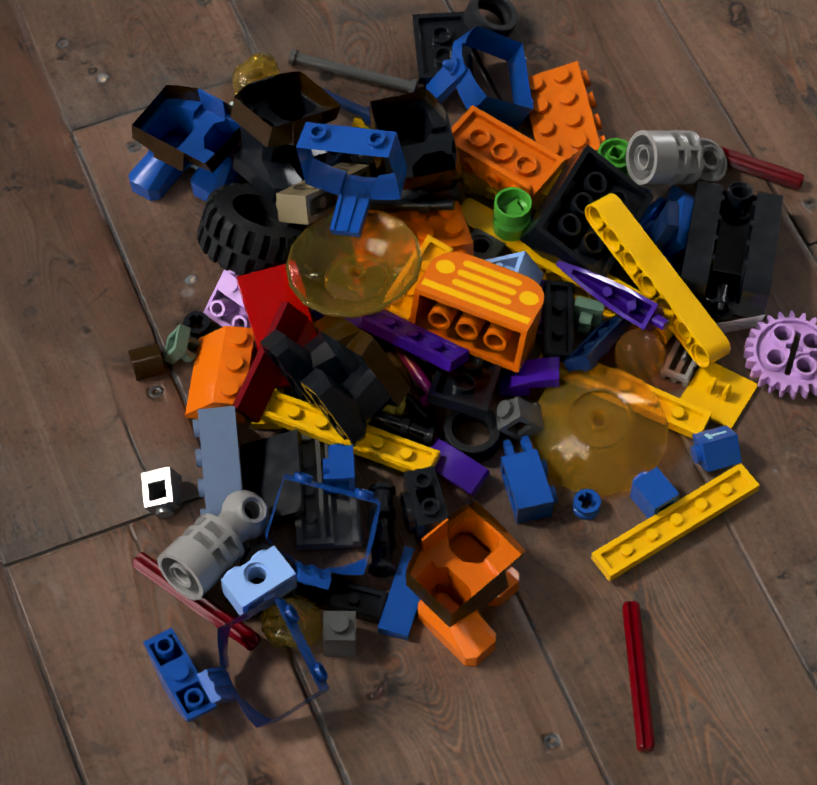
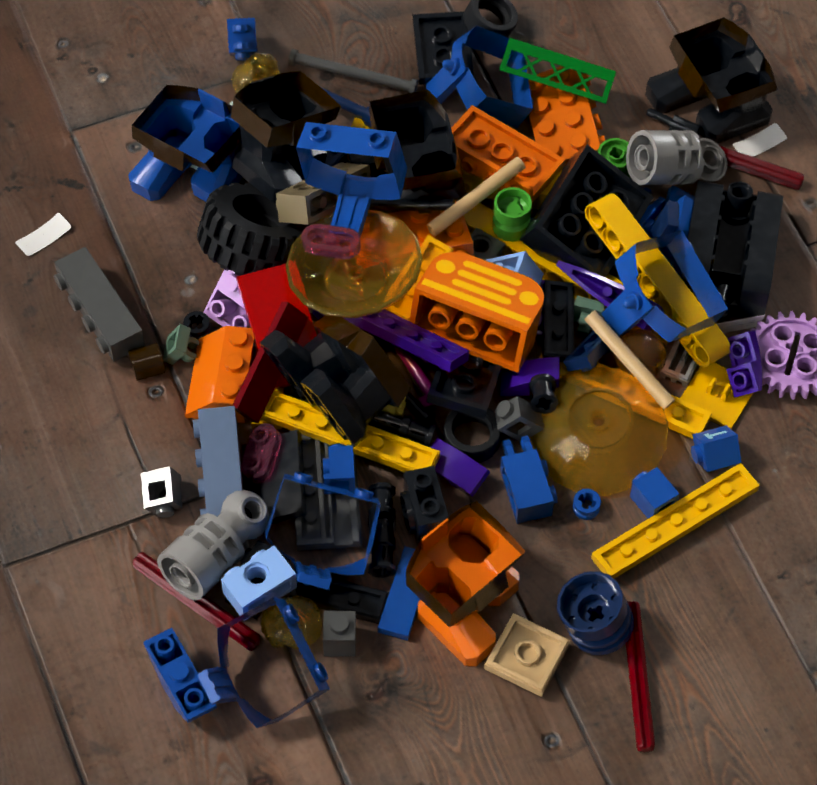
none -> white sticker [15,213,71,256]
none -> dark grey brick [54,247,145,362]
none -> blue hinge [227,18,258,61]
none -> clear pink plate [241,423,282,484]
none -> clear pink plate [301,224,361,259]
none -> tan piece [426,157,526,236]
none -> tan plate [484,613,571,697]
none -> green fence [499,38,616,104]
none -> black bush [529,373,558,414]
none -> dark blue wheel [557,571,634,655]
none -> tan piece [584,310,675,410]
none -> blue piece [601,230,728,343]
none -> black piece [645,17,778,144]
none -> black axle [646,108,701,135]
none -> dark purple slope [726,330,762,398]
none -> white sticker [732,123,787,157]

